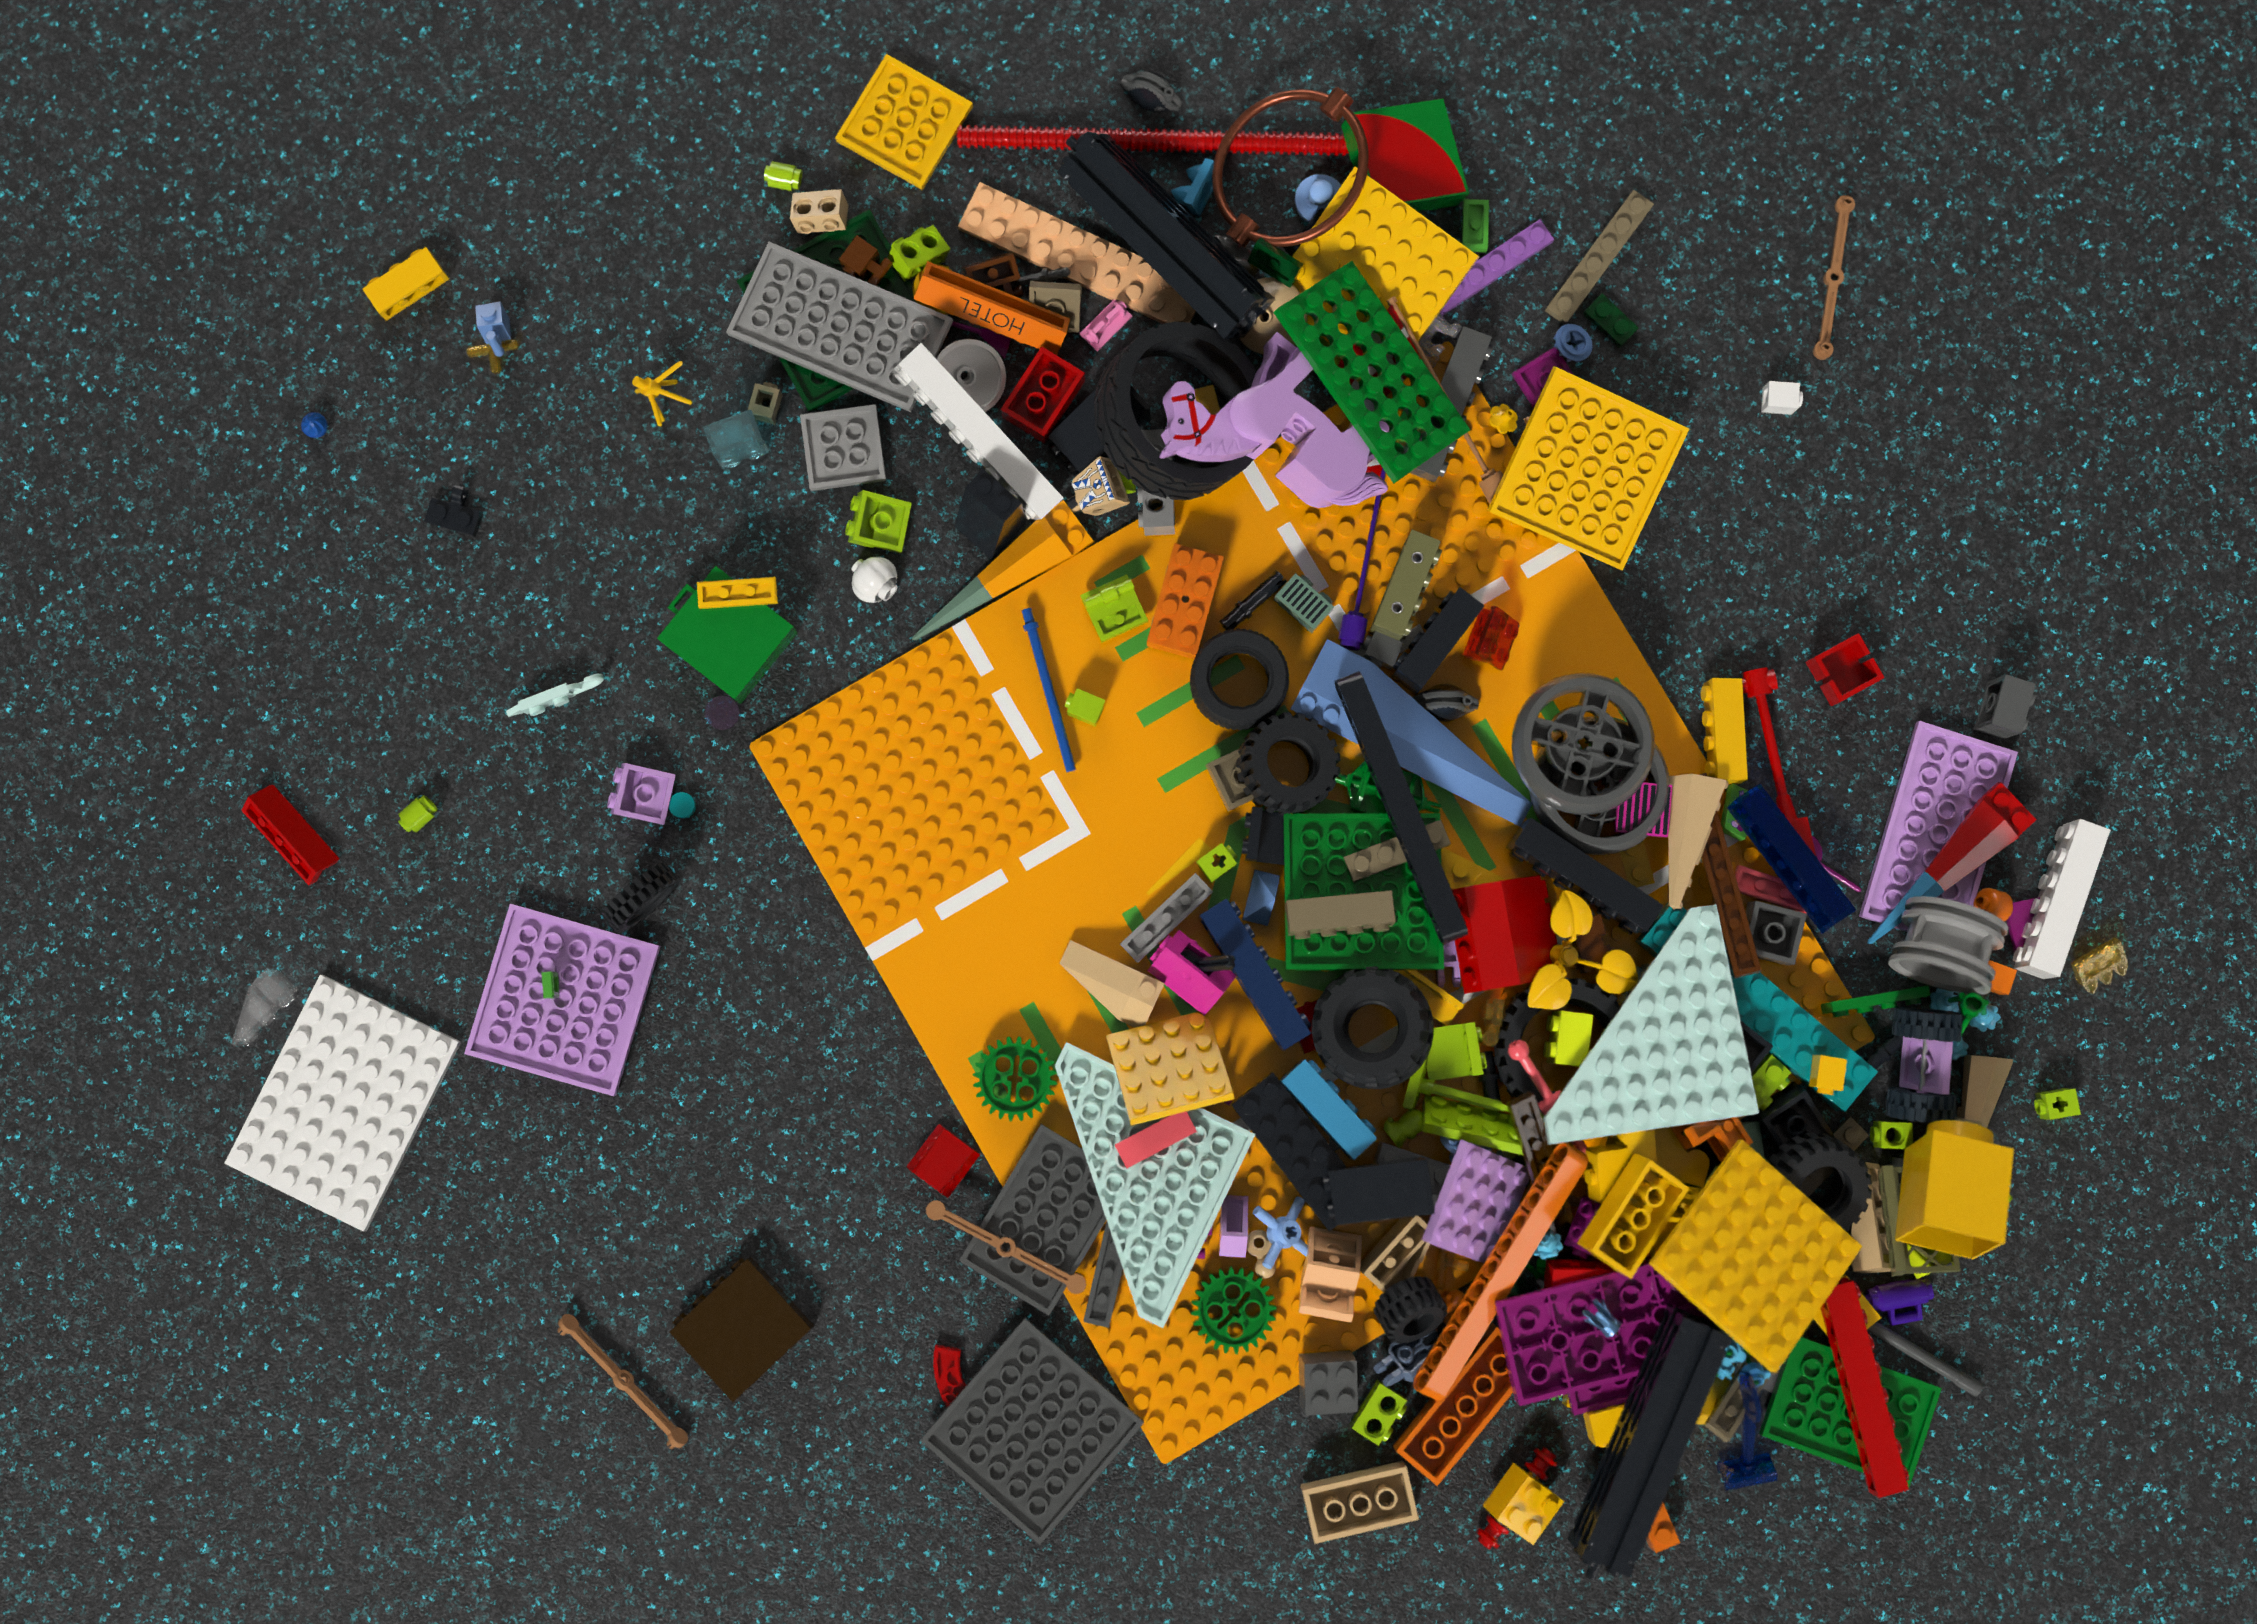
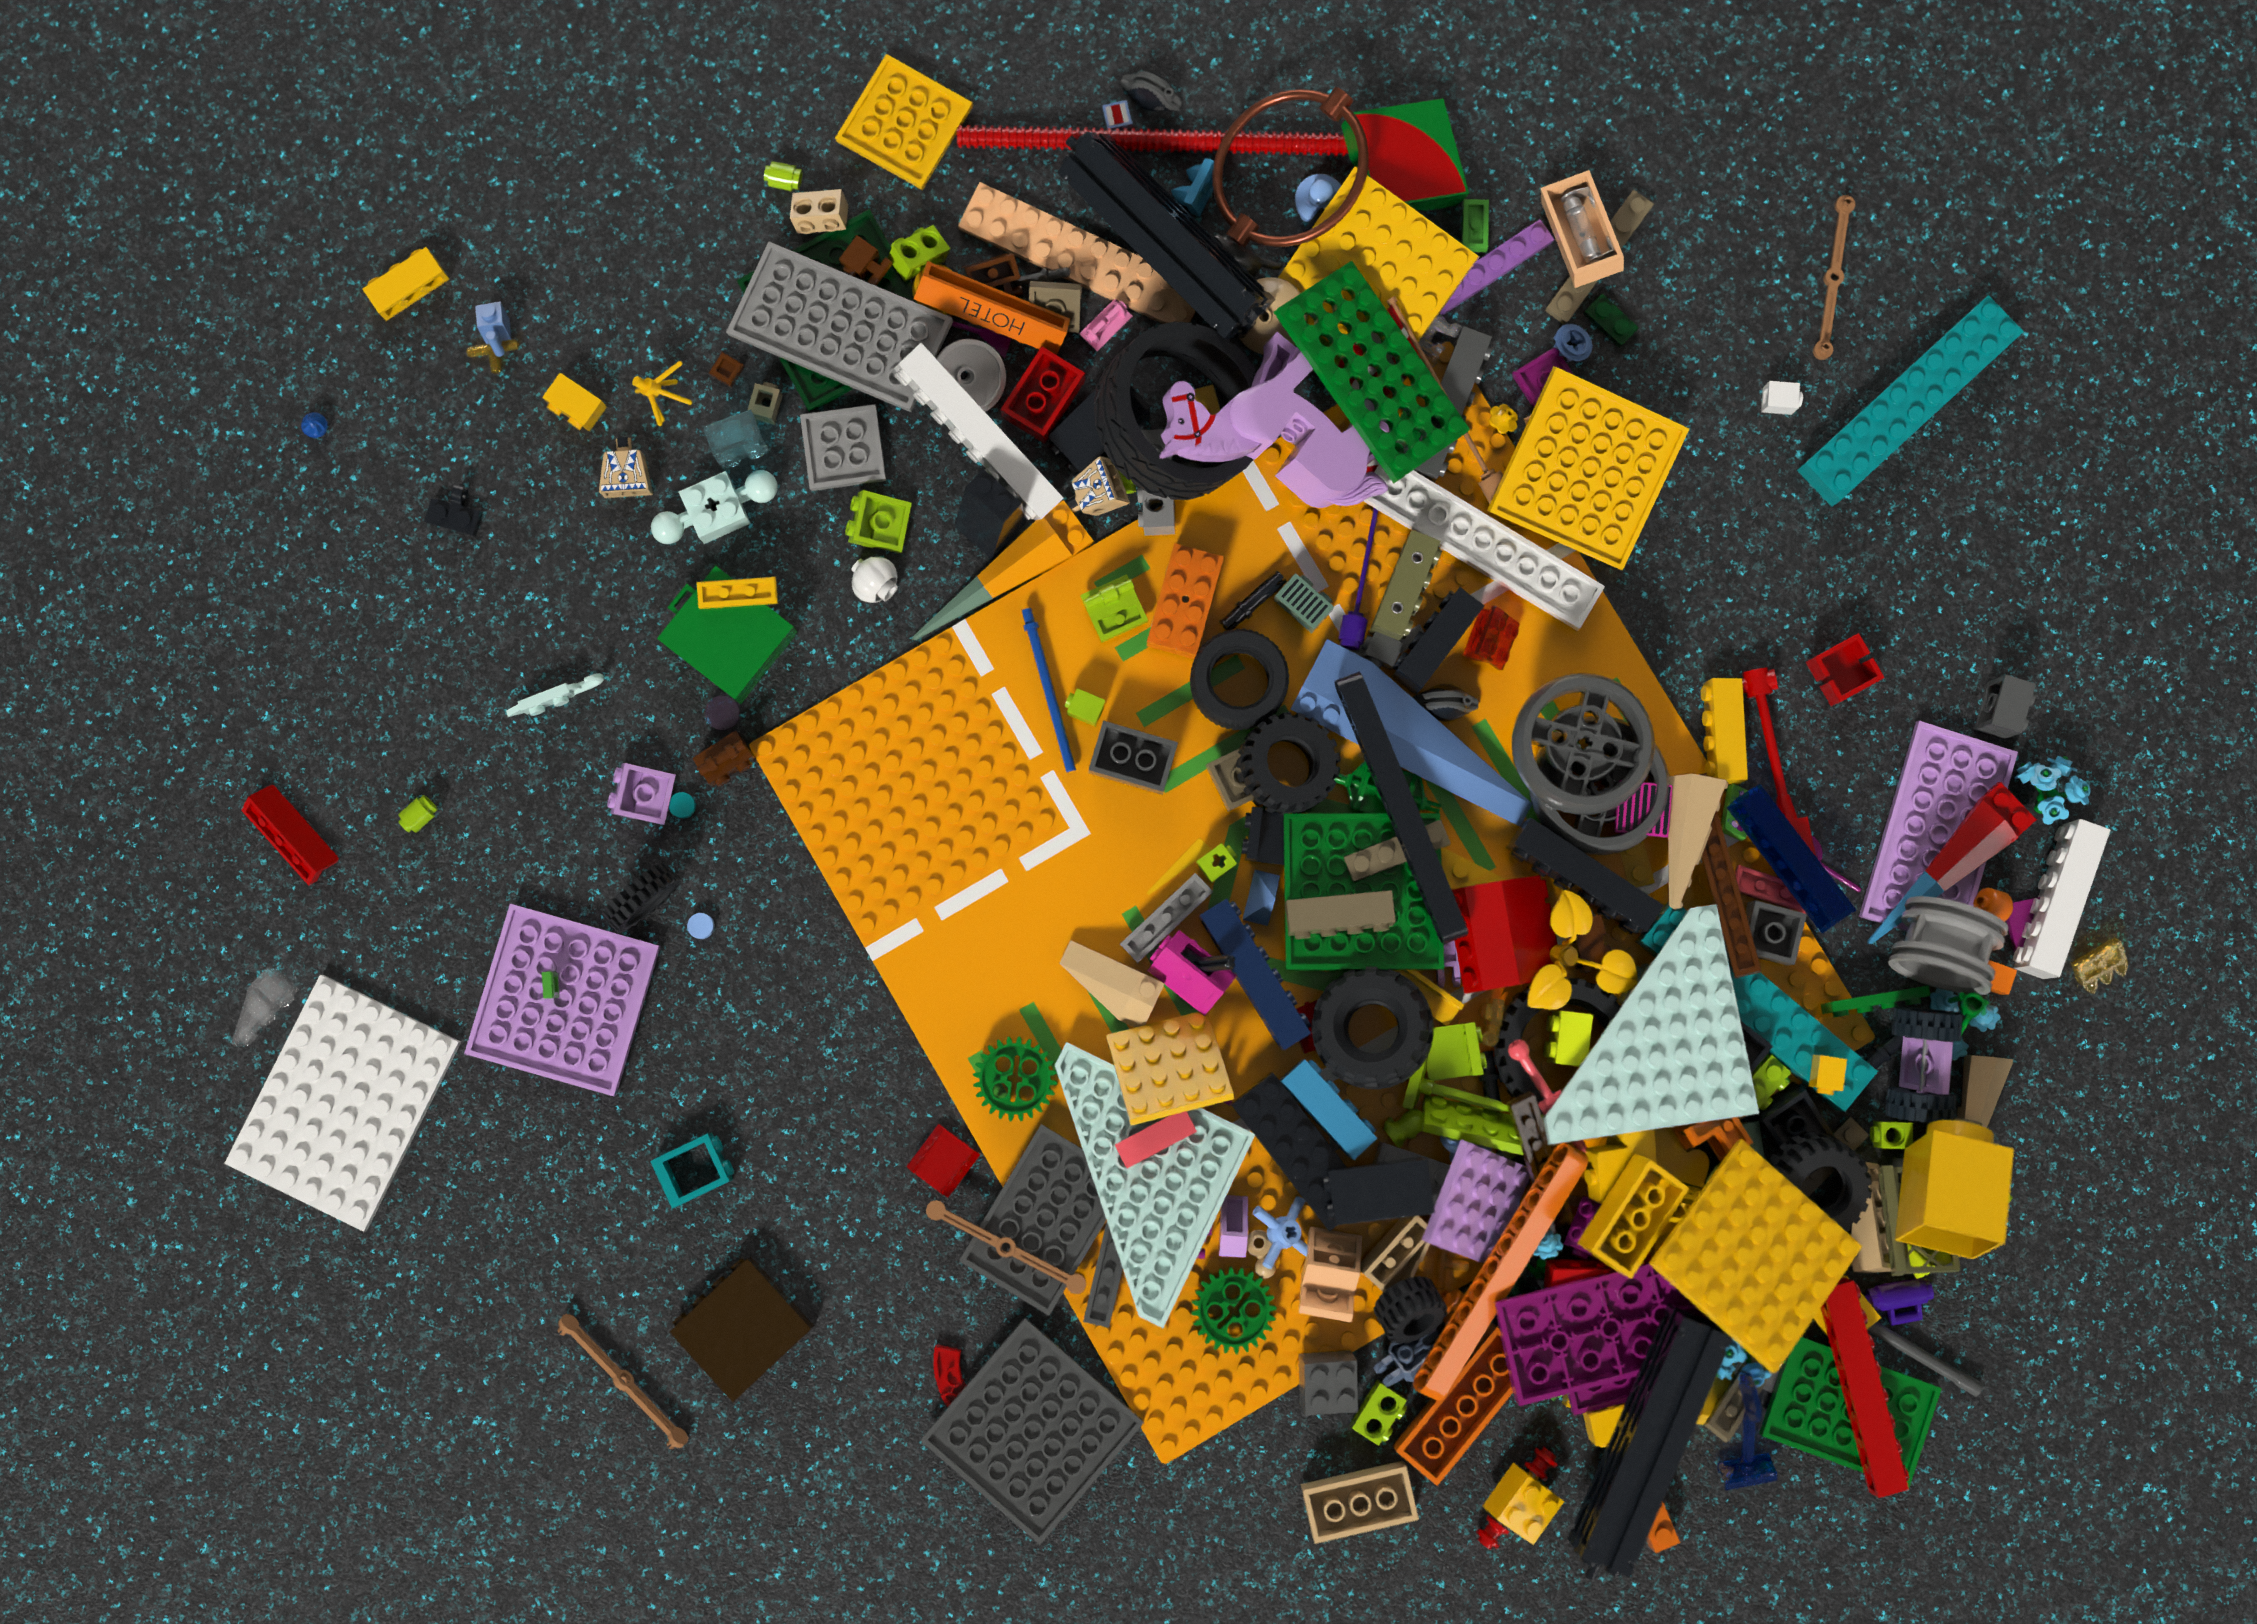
dark green plate [1247,237,1304,288] -> none
flat silver piece [1582,1299,1621,1338] -> none
lime brick [2034,1088,2081,1120] -> none
none -> yellow brick [543,373,607,432]
none -> torso [599,437,653,498]
none -> teal window [650,1133,734,1209]
none -> light aqua brick [651,470,778,544]
none -> light blue tile [687,913,715,939]
none -> reddish brown brick [692,730,756,787]
none -> reddish brown tile [709,352,745,388]
none -> dark grey brick [1088,721,1178,795]
none -> tile [1102,100,1132,131]
none -> white plate [1364,464,1605,631]
none -> light nougat piece [1541,170,1624,288]
none -> teal brick [1797,295,2024,507]
none -> medium azure plant [2014,756,2090,825]

